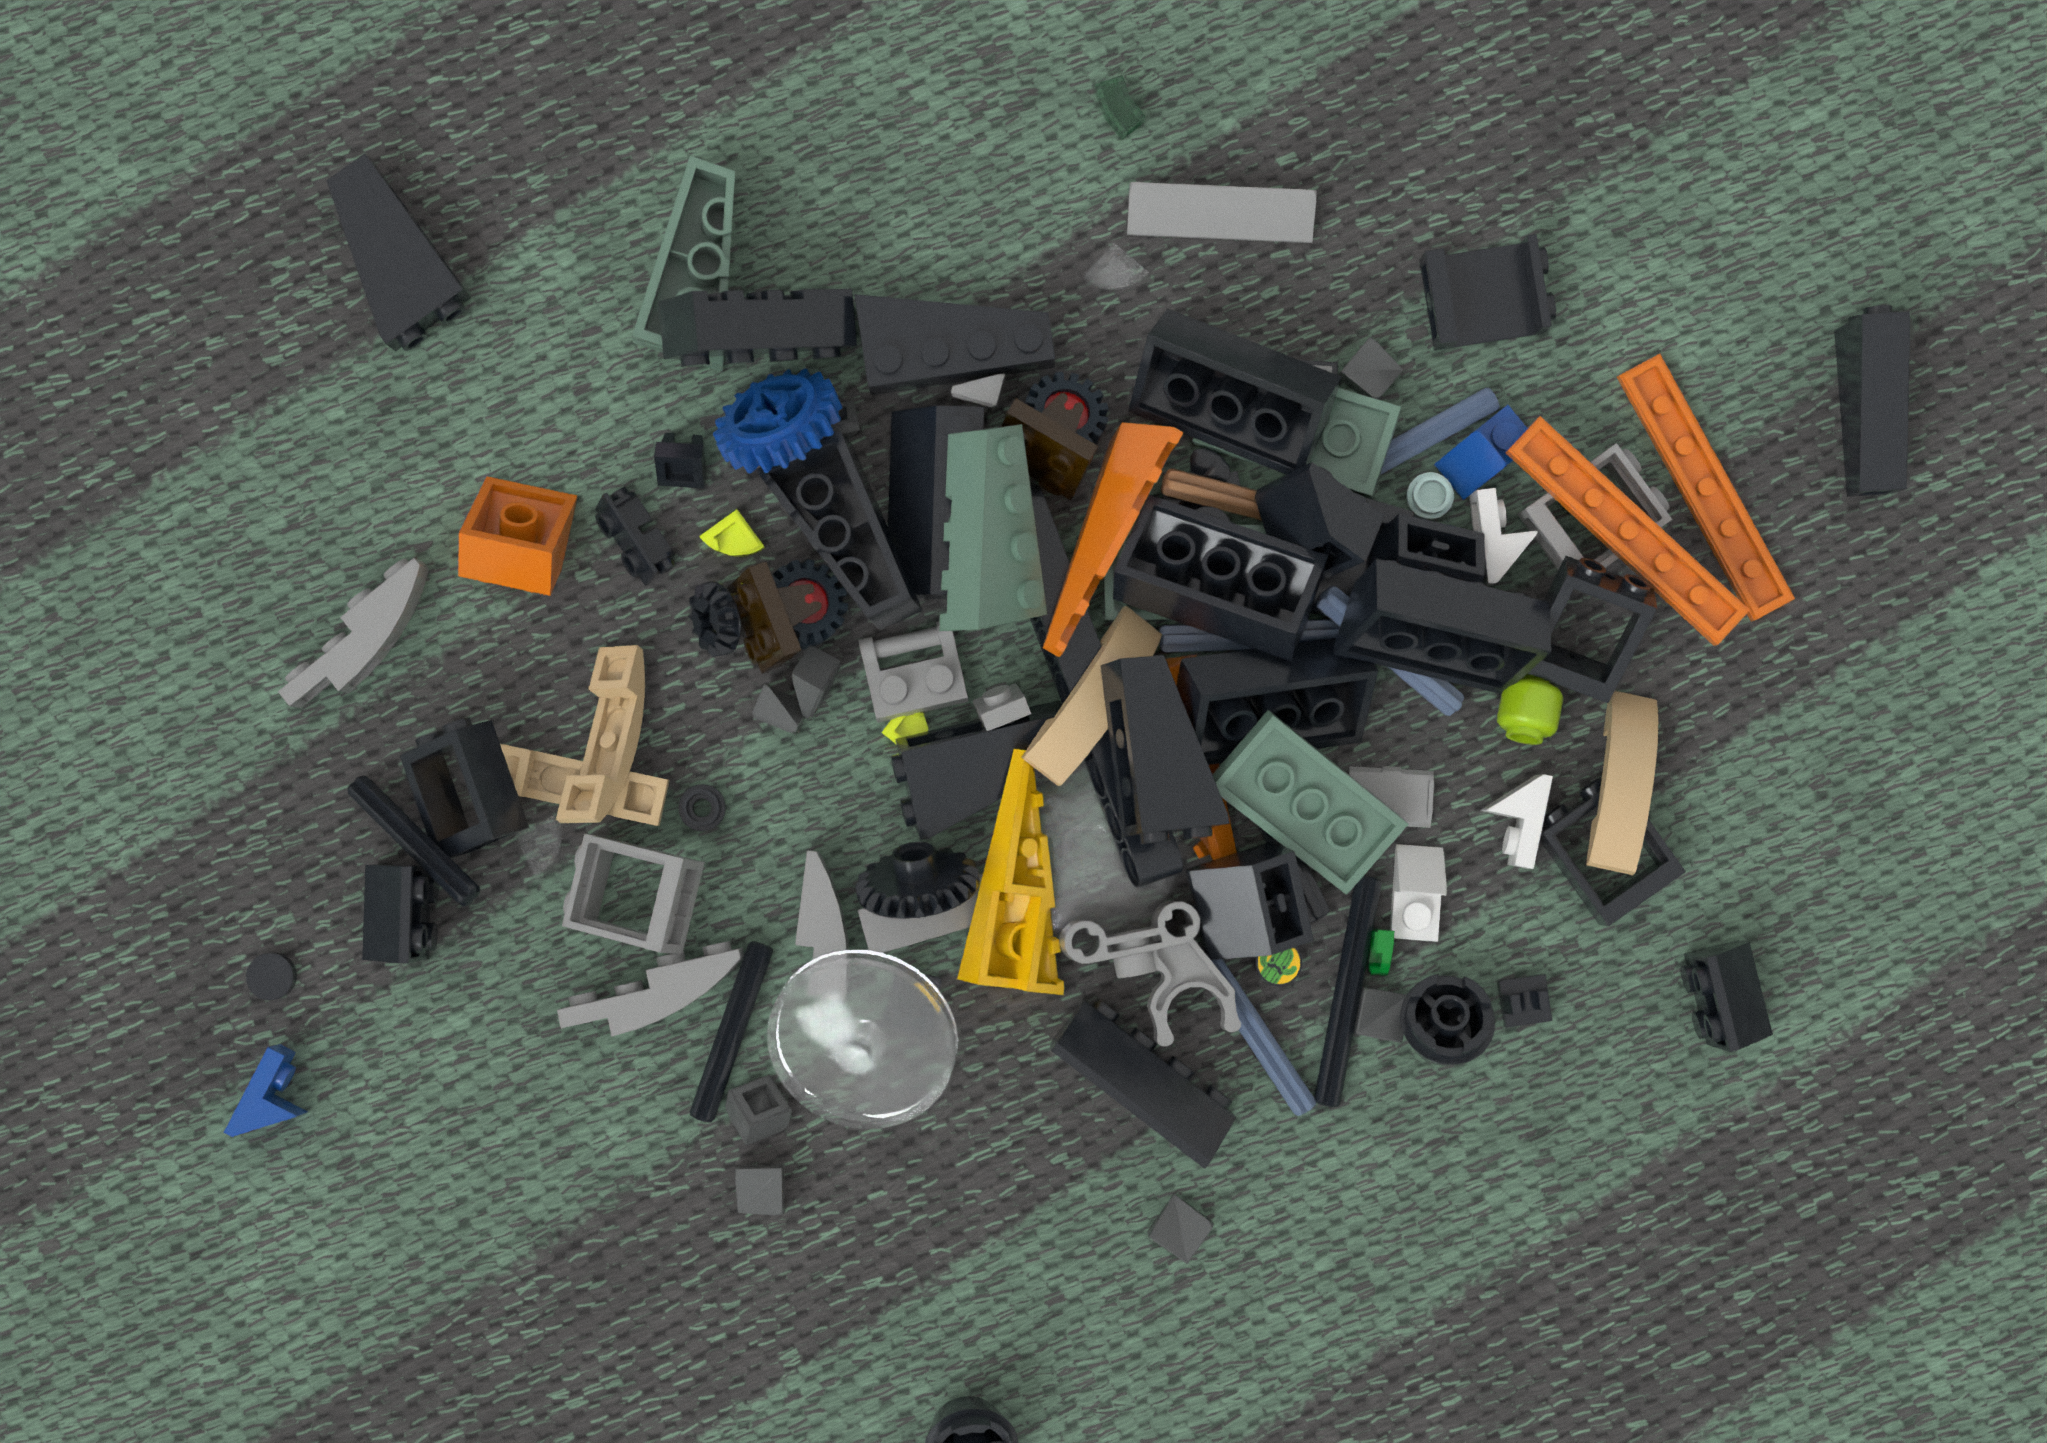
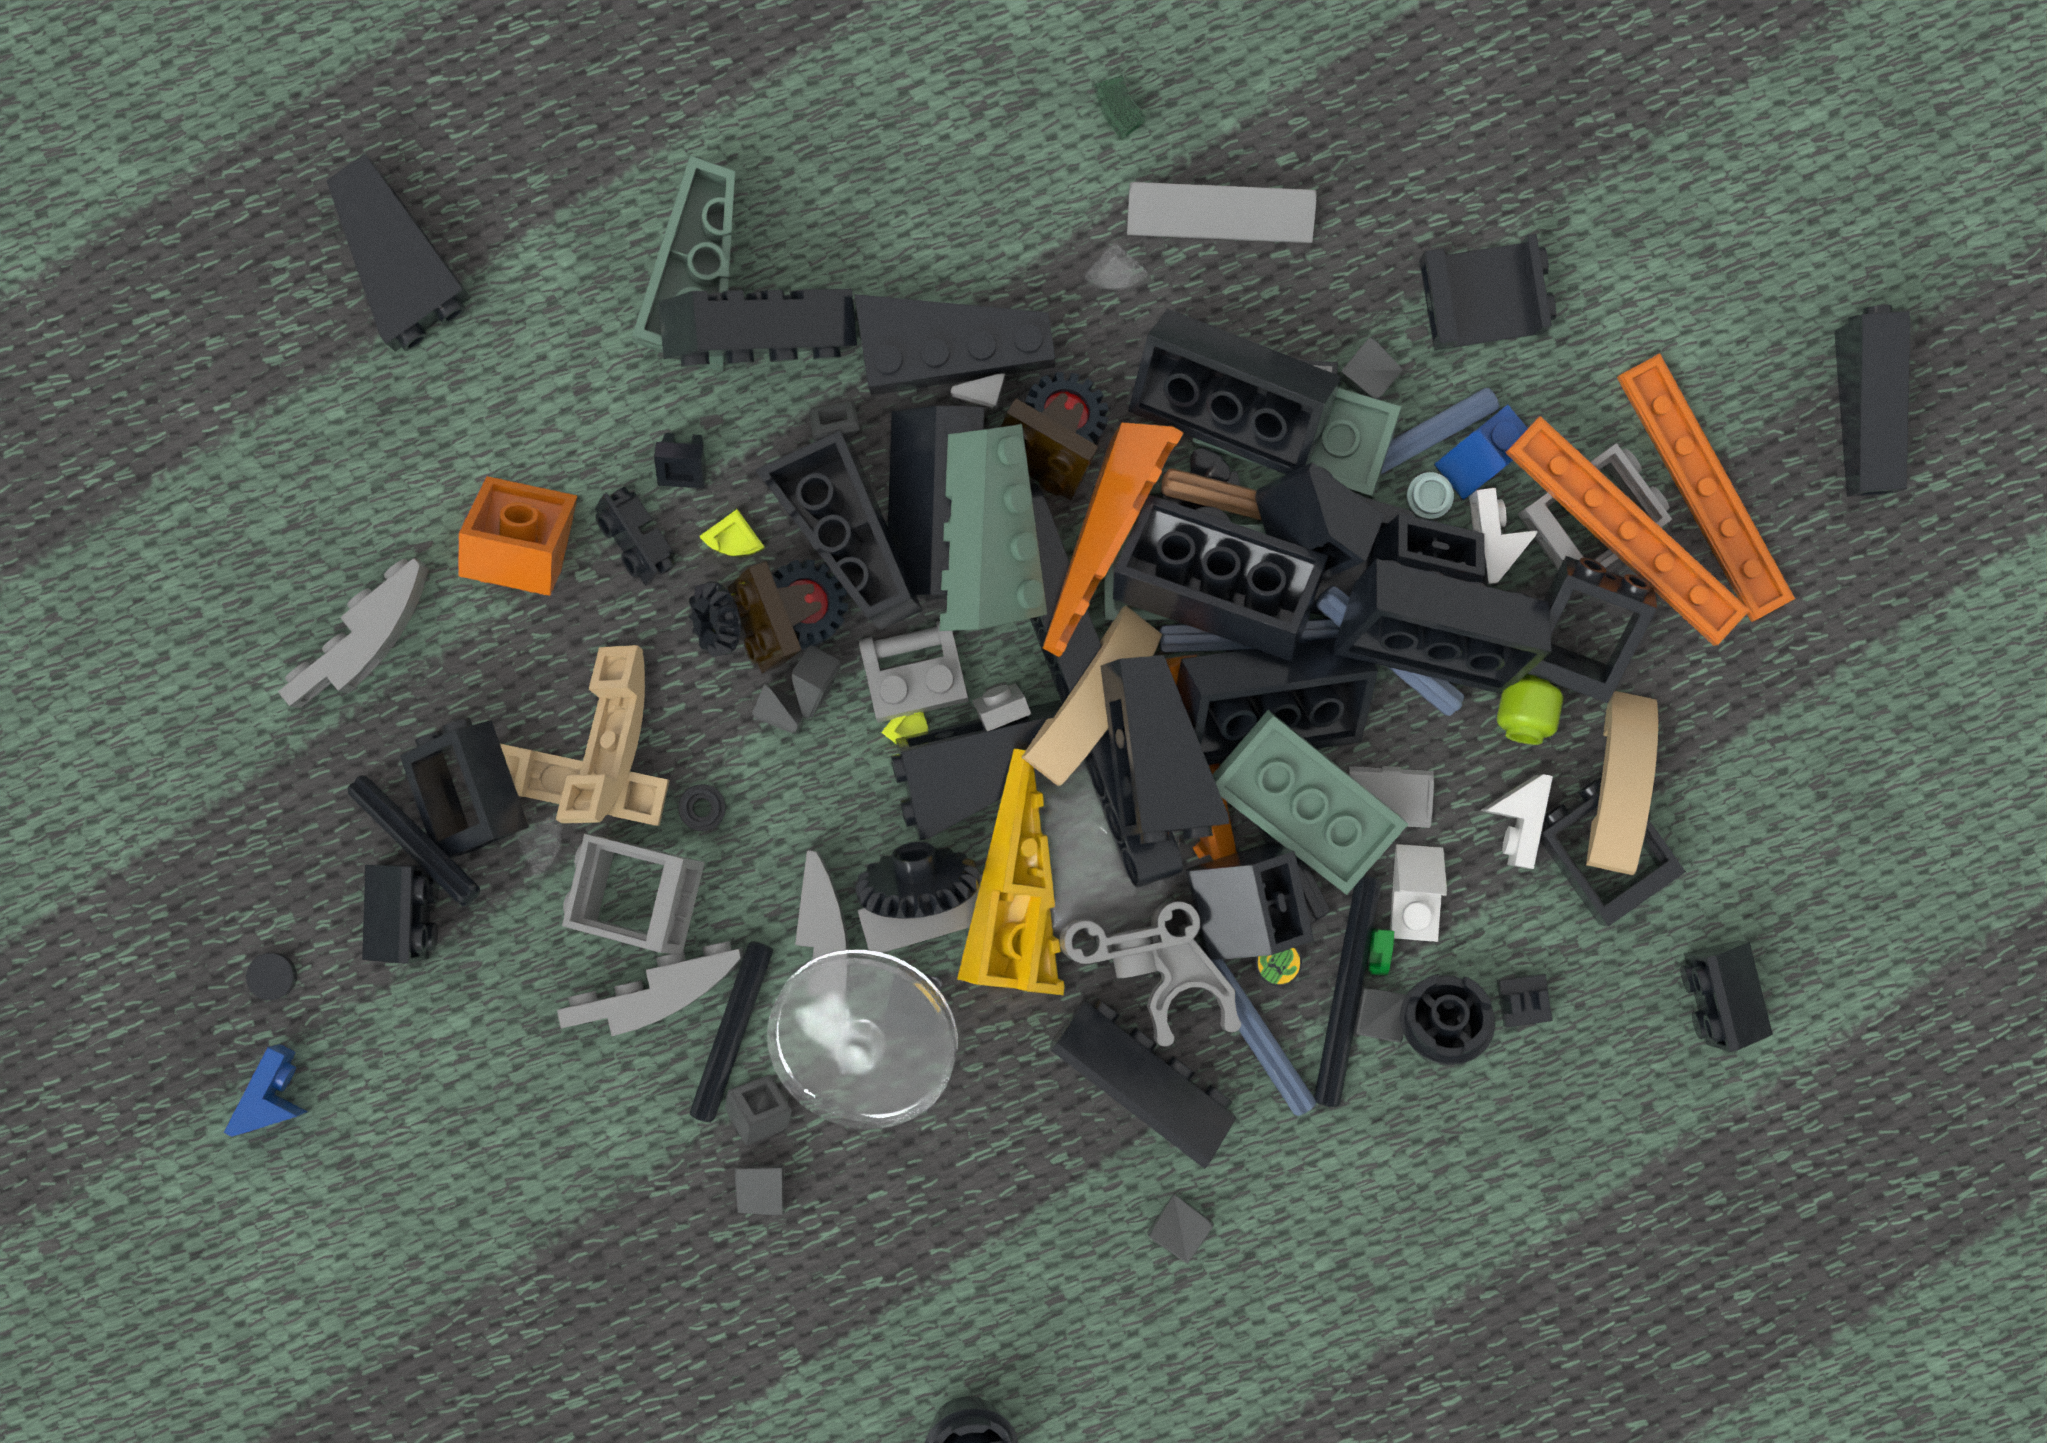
blue gear [713,368,842,473] -> none

